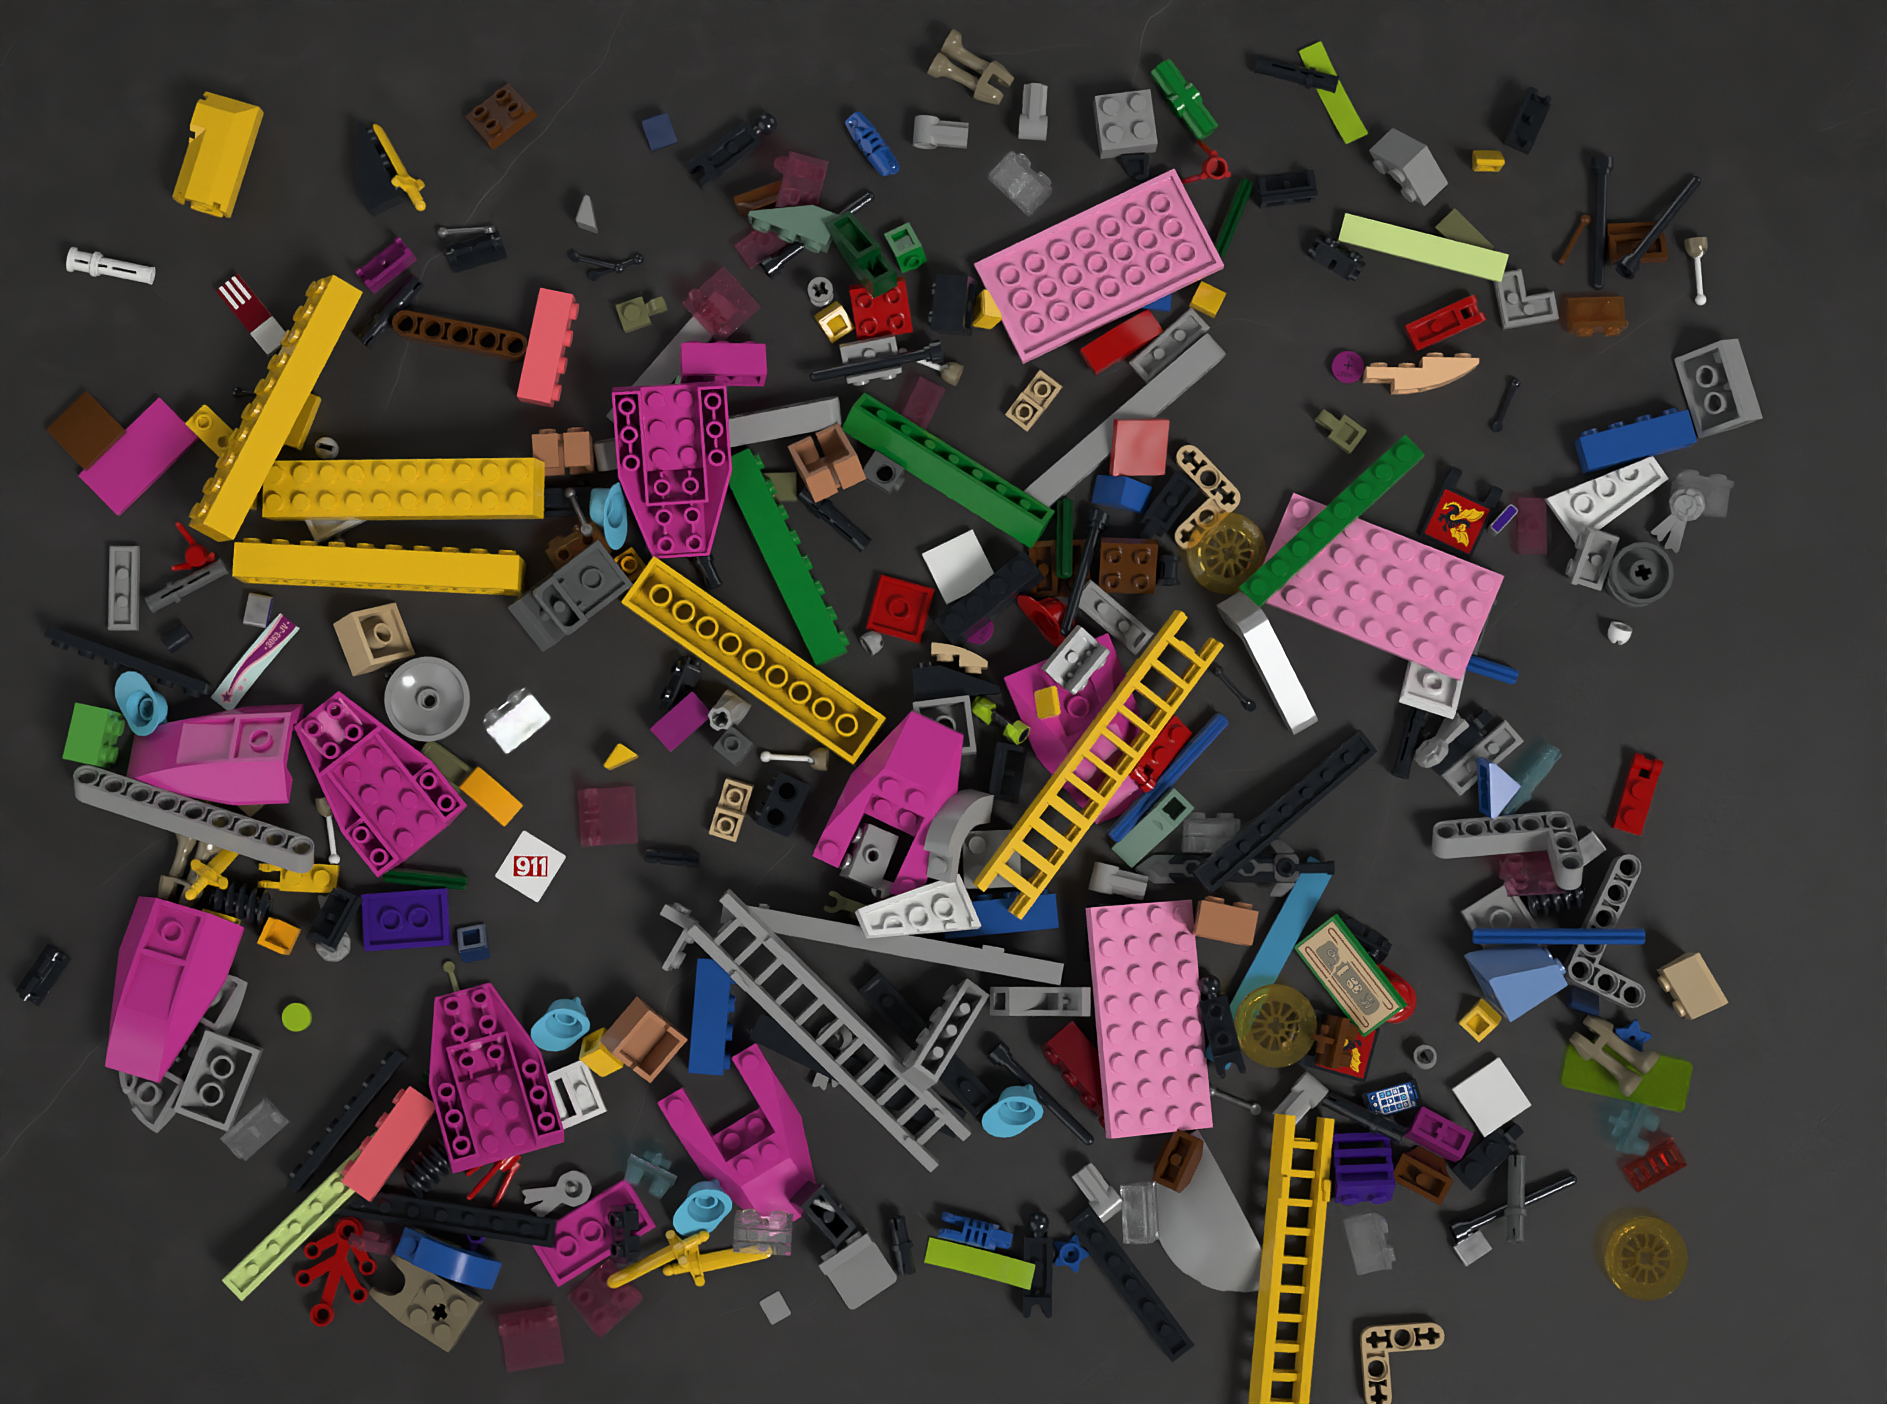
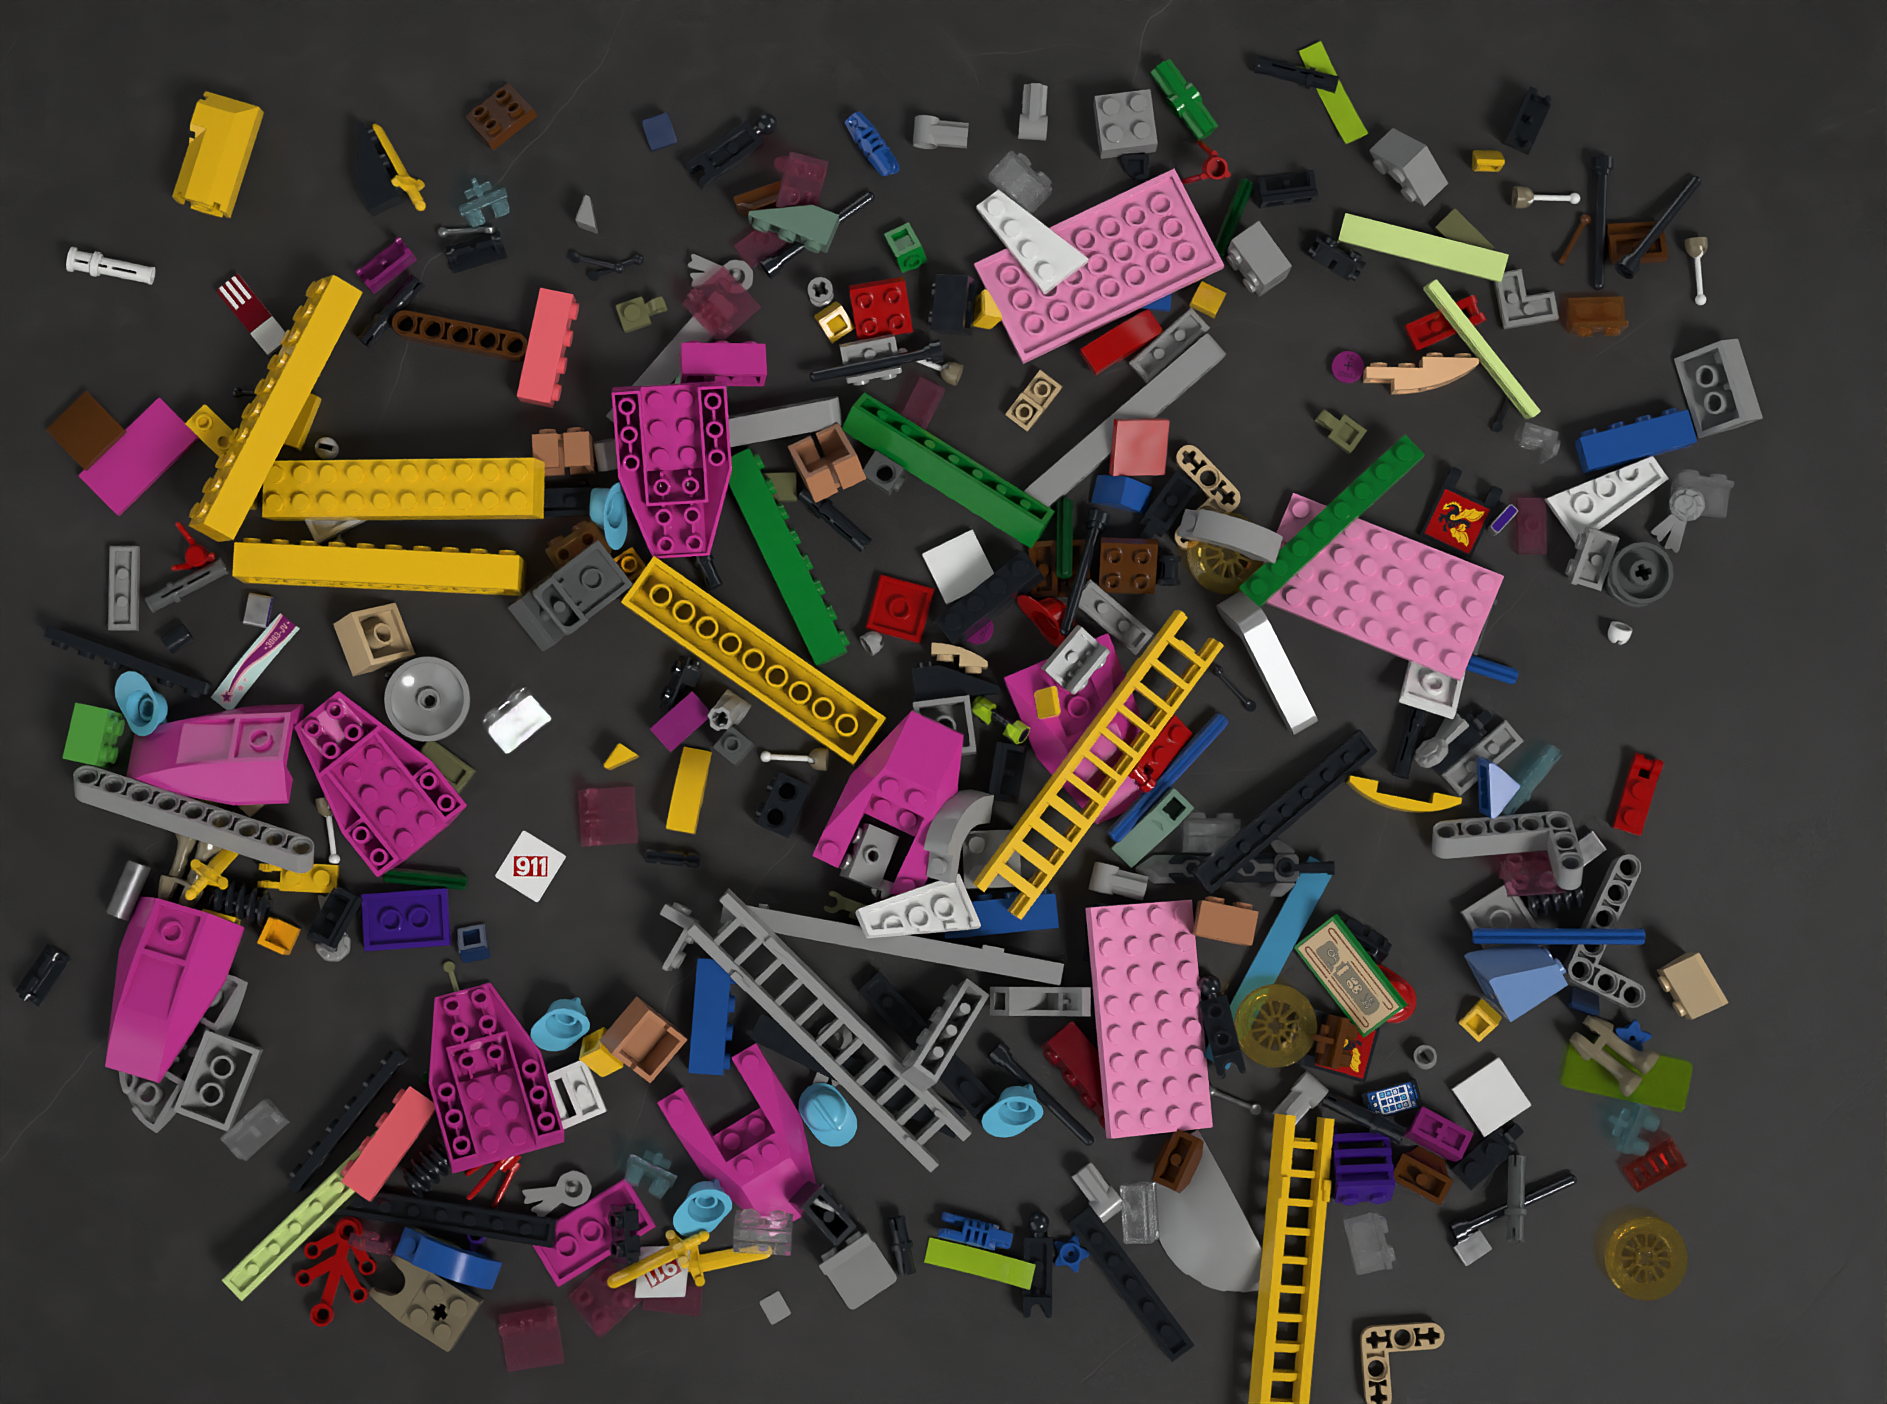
lime tile [282,1003,312,1031] -> none
light orange slope [458,766,523,827] -> none
flat silver hinge [565,487,593,537] -> none
tan slope [709,777,754,842] -> none
dark green slope [826,210,897,298] -> none
dark tan piece [927,29,1014,105] -> none
none -> flat silver brick [106,860,151,921]
none -> clear light blue hips [458,178,510,228]
none -> white sticker [635,1246,690,1298]
none -> clear pink plate [642,1285,704,1316]
none -> yellow slope [666,747,712,835]
none -> light grey piece [688,254,754,294]
none -> medium azure piece [799,1083,857,1147]
none -> white wing [976,189,1089,295]
none -> light grey arch [1177,509,1283,563]
none -> light grey brick [1226,221,1292,297]
none -> yellow slope [1346,776,1462,813]
none -> yellowish green tile [1423,279,1541,419]
none -> hinge [1512,186,1580,208]
none -> clear bracket [1514,422,1560,465]

